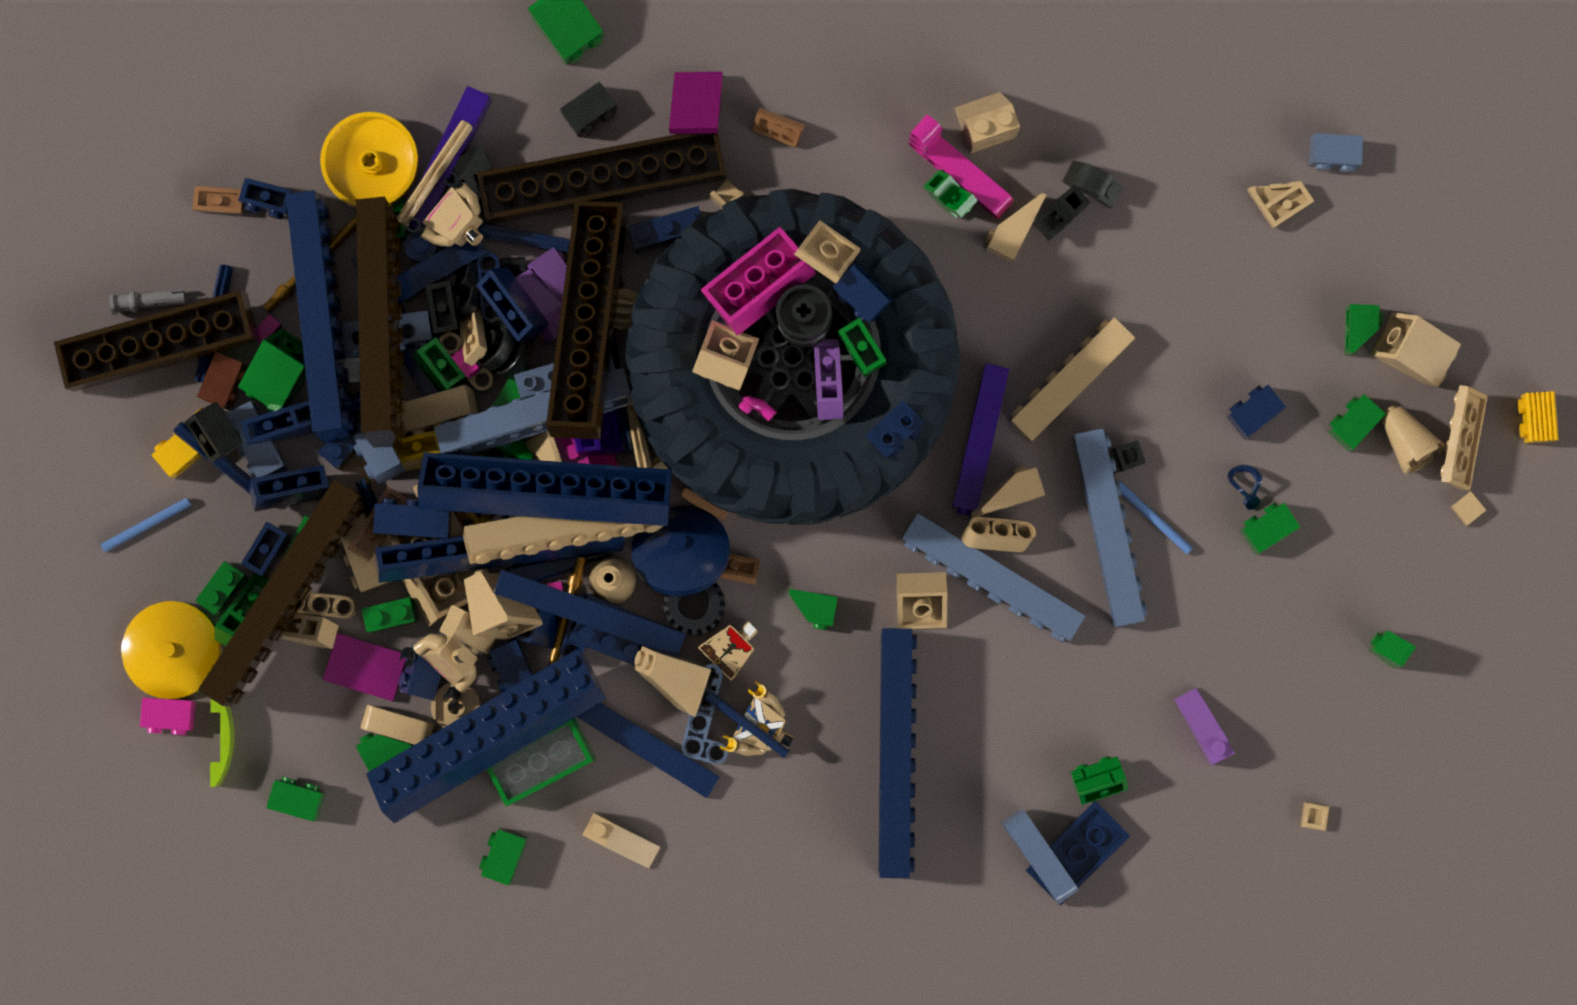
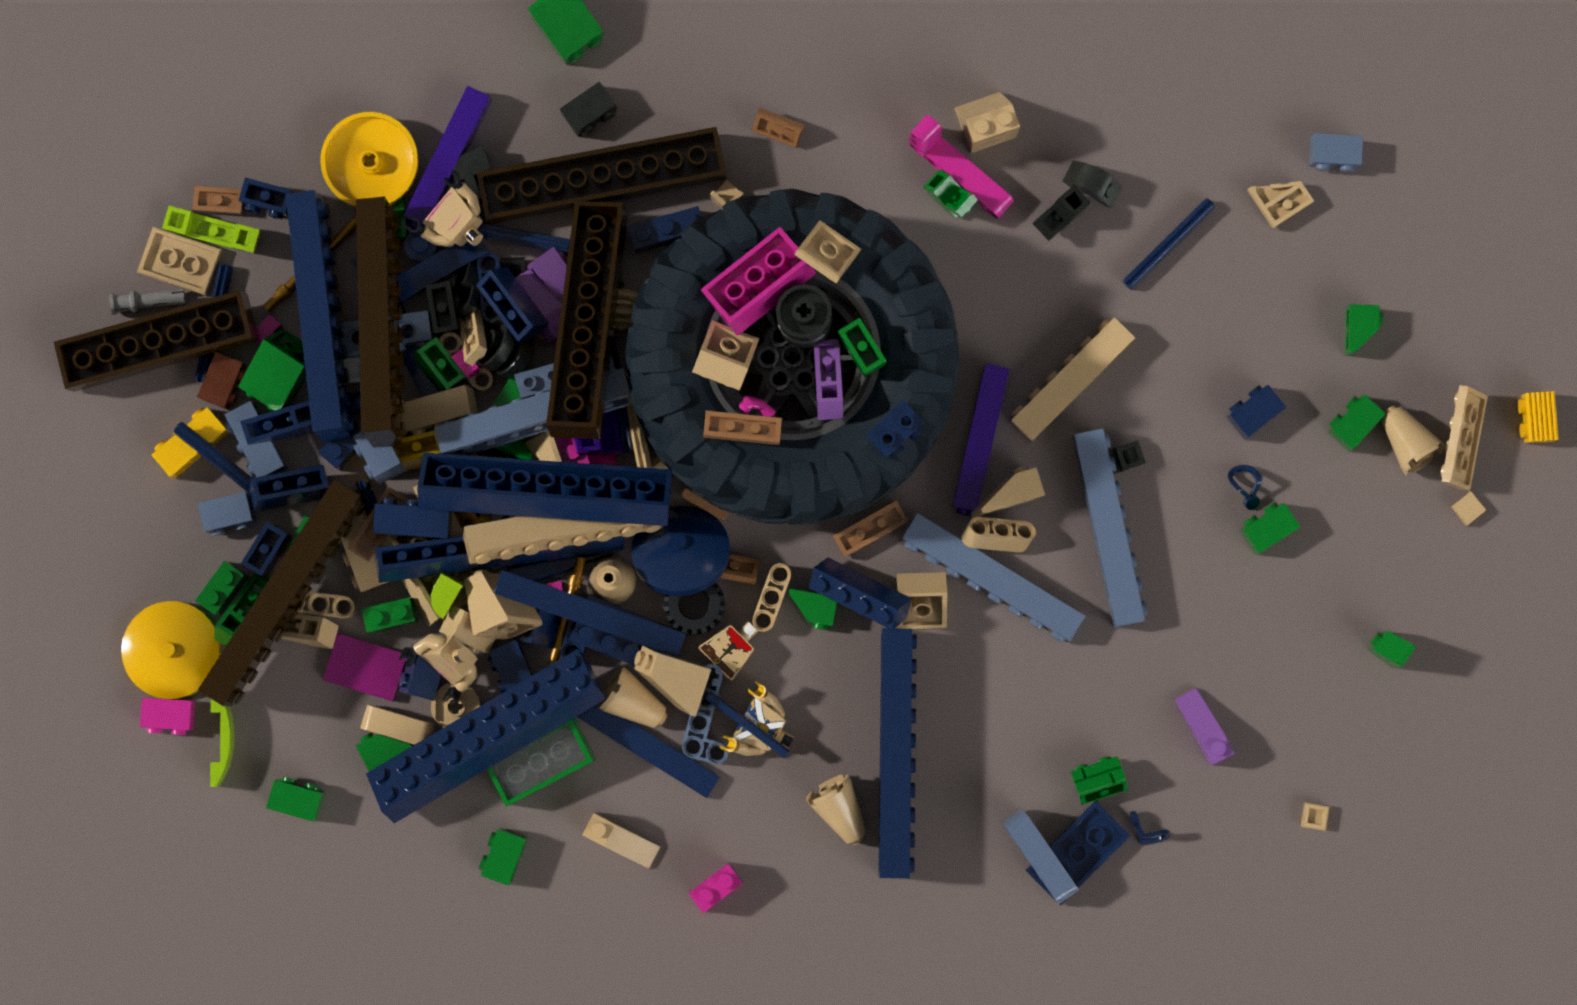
medium blue piece [100,497,192,552] -> none
pearl dark grey brick [184,401,243,463] -> none
tan axle [397,120,473,226] -> none
magenta tile [669,71,723,134] -> none
dark blue brick [833,264,894,322] -> none
tan slope [985,193,1046,263] -> none
medium blue piece [1119,481,1193,554] -> none
tan slope [1369,312,1461,387] -> none
none -> tan tile [137,227,223,296]
none -> lime slope [162,206,261,253]
none -> sand blue brick [198,492,256,536]
none -> lime brick [431,573,464,619]
none -> tan cone [597,667,668,728]
none -> dark pink brick [688,862,743,913]
none -> medium nougat plate [703,411,782,445]
none -> tan beam [752,563,791,632]
none -> tan cone [806,774,867,845]
none -> dark blue brick [808,557,912,630]
none -> medium nougat plate [833,500,909,558]
none -> dark blue axle [1123,198,1215,290]
none -> dark blue piece [1130,811,1171,845]

